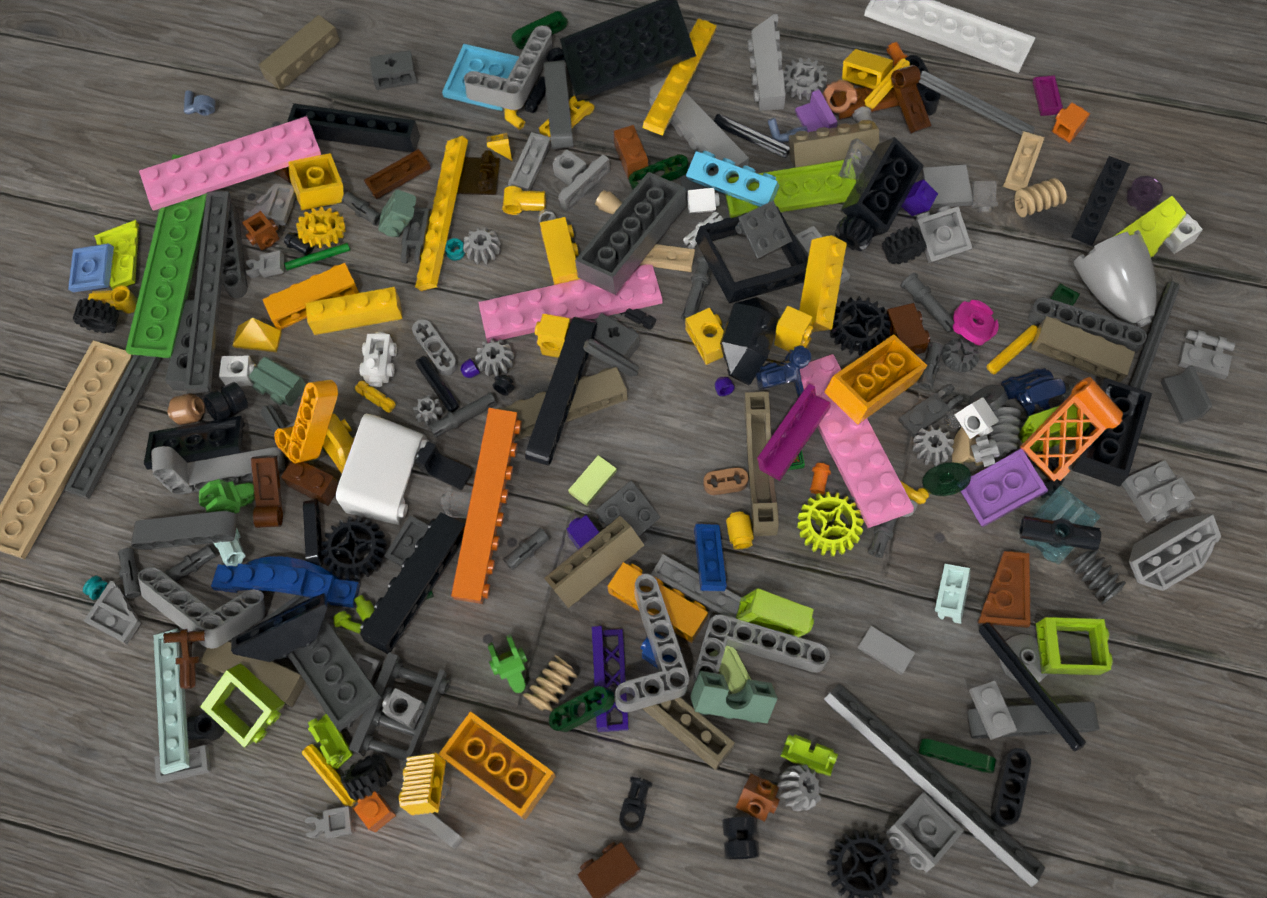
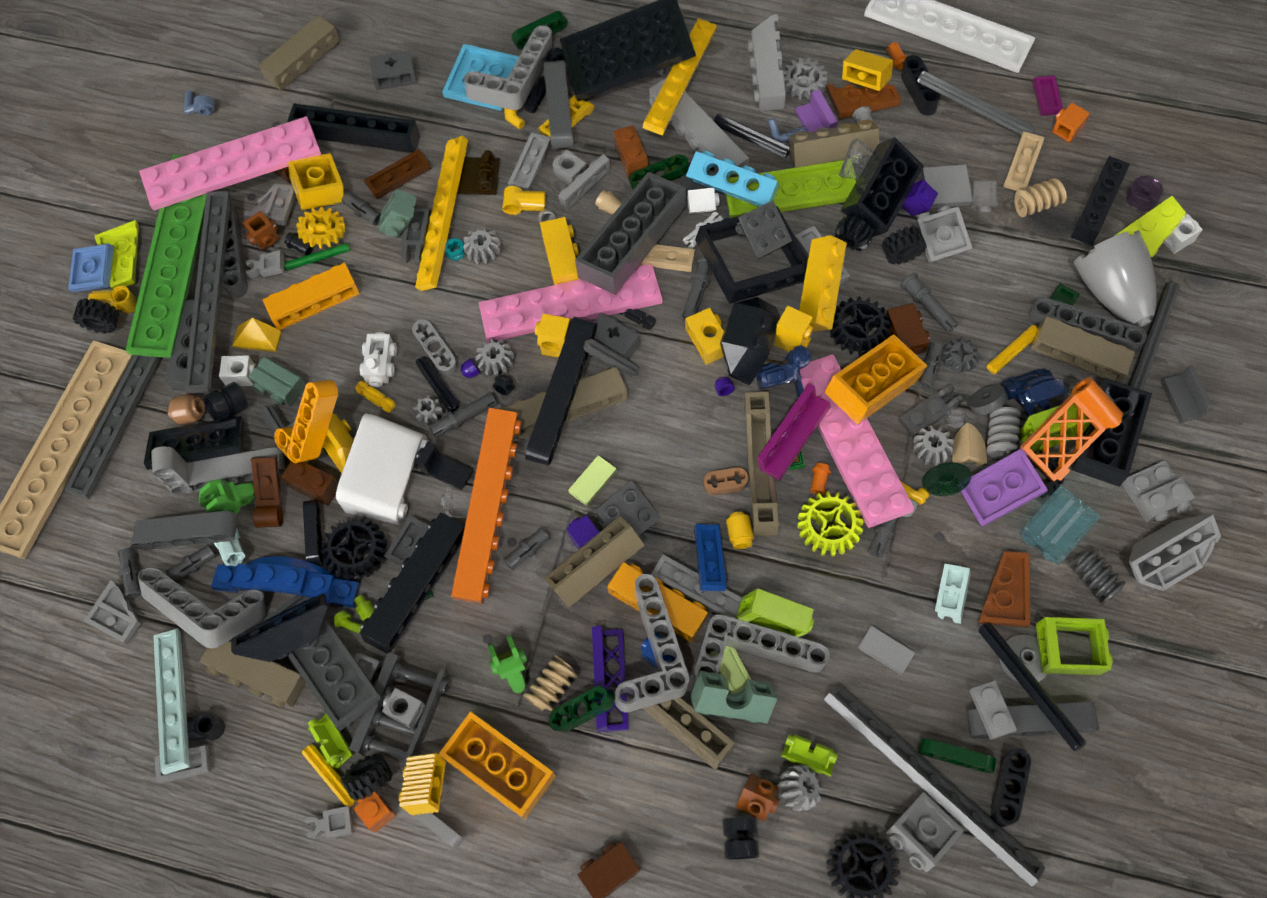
teal bush [83,575,108,600] -> none
reddish brown axle [163,629,205,689] -> none
lime window [200,663,285,748] -> none
yellow brick [305,287,403,335] -> none
yellow slope [487,133,512,161] -> none
black connector [619,777,653,833] -> none
nougat piece [823,80,857,113] -> none
yellow axle [864,58,910,109] -> none
reddish brown plate [891,65,932,134] -> none
dark pink plate [953,300,999,346] -> none
white brick [955,397,999,439] -> none
light grey gear [971,435,1000,467] -> none
black piece [1019,516,1102,551] -> none
light grey plate [1178,329,1235,380] -> none

